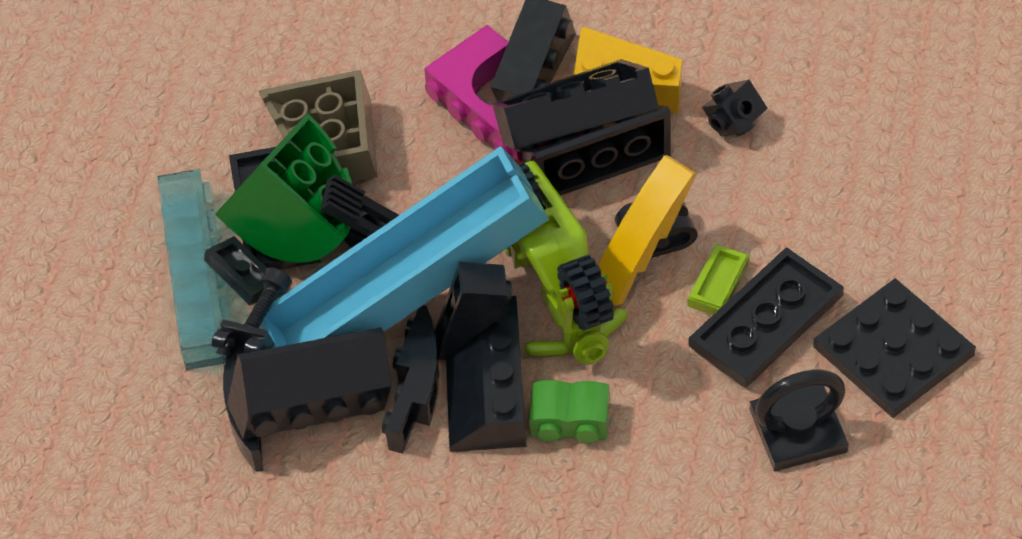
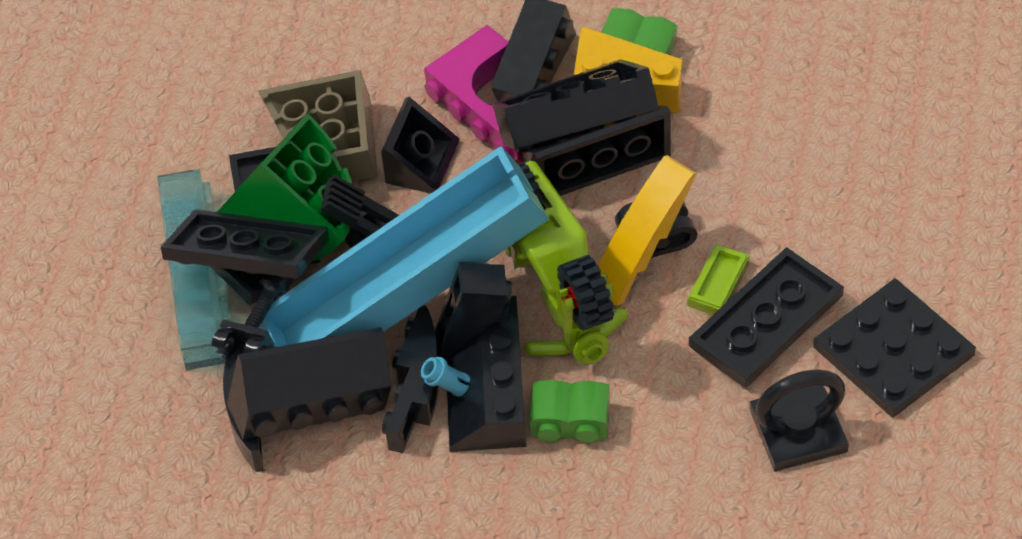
black brick [702,80,768,136] -> none
none -> black plate [161,209,329,279]
none -> black slope [381,96,460,194]
none -> medium azure pin [421,357,470,397]
none -> bright green brick [601,8,677,55]

